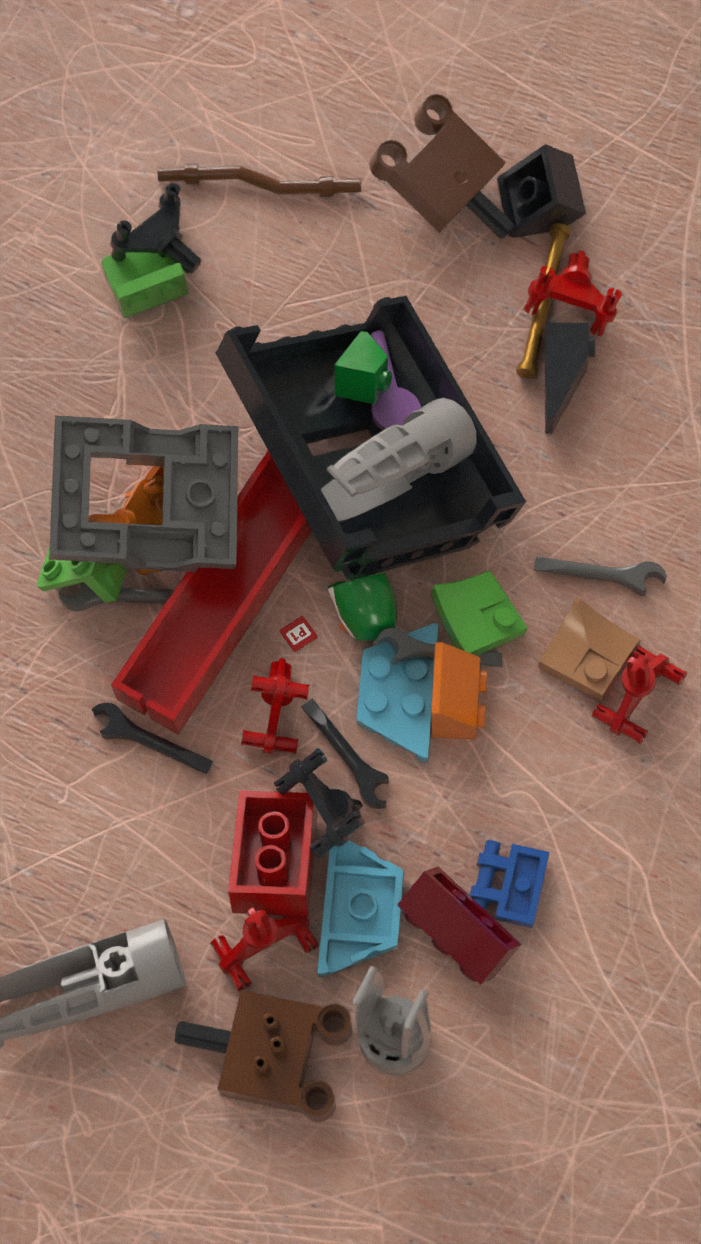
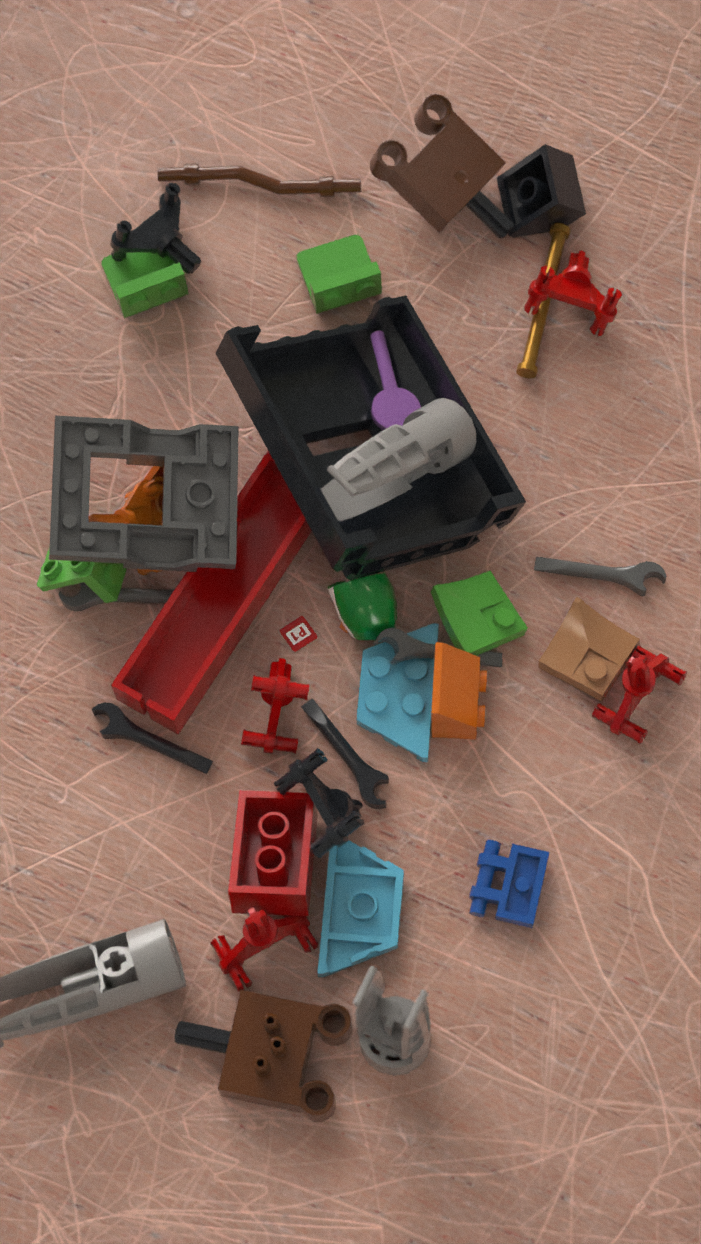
green slope [334,331,392,404] -> none
dark red brick [397,866,521,985] -> none
black slope [545,323,595,434] -> none
none -> bright green bracket [297,234,382,314]

